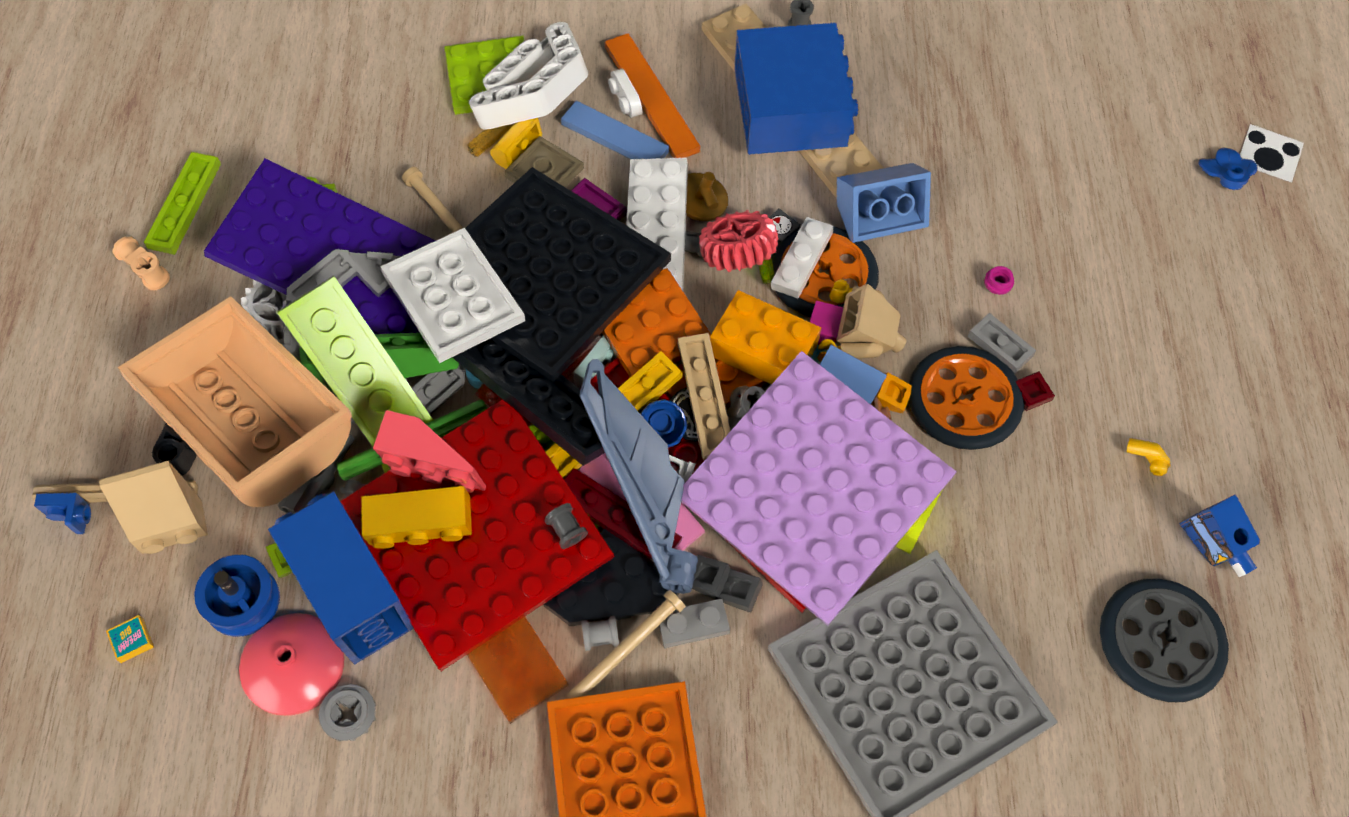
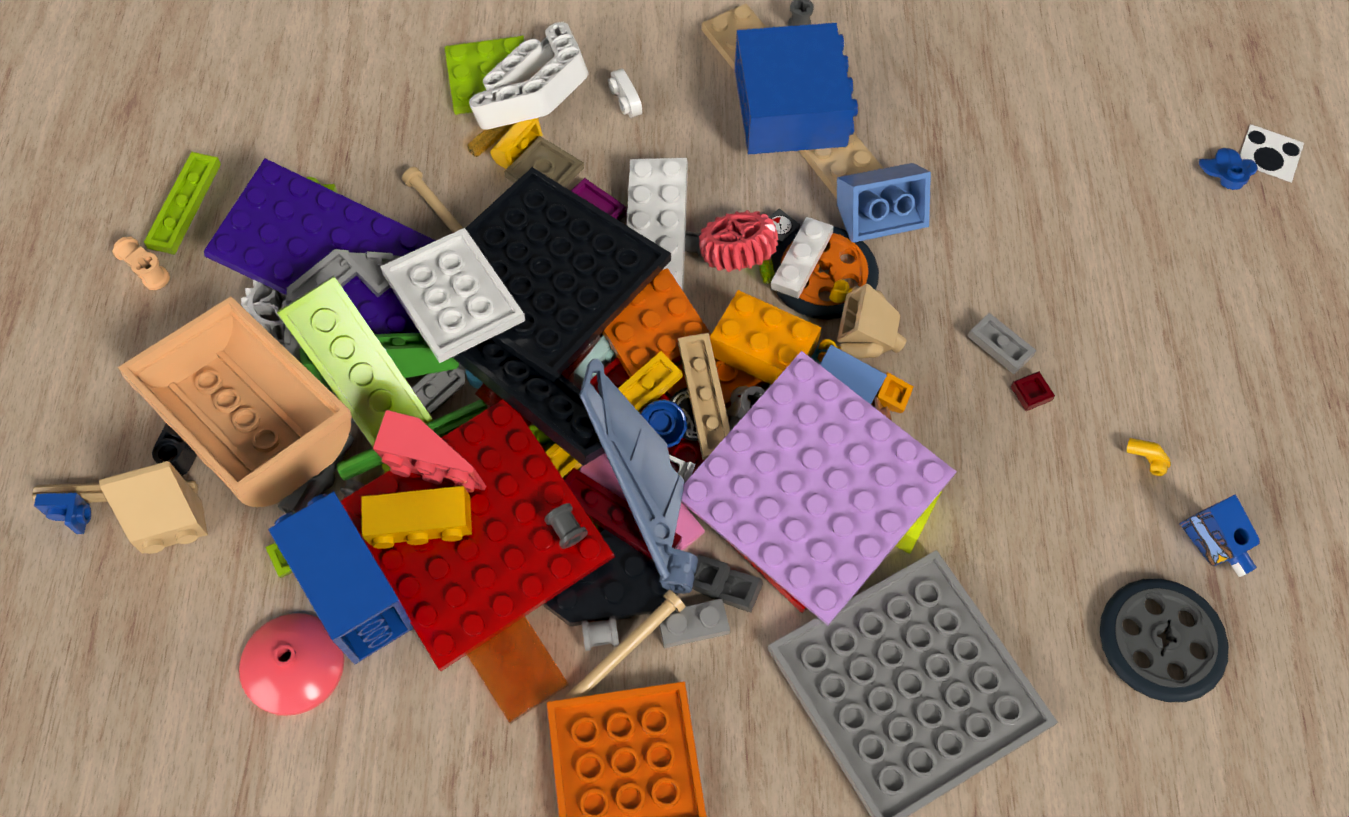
tile [106,615,154,663] -> none
blue wheel [194,555,280,637] -> none
light grey gear [319,685,376,742] -> none
medium blue tile [561,101,669,159] -> none
orange tile [605,33,700,158] -> none
pearl gold shield [686,172,729,221] -> none
dark pink brick [810,300,843,345] -> none
wedge [908,346,1024,450] -> none
dark pink plate [984,266,1014,295] -> none

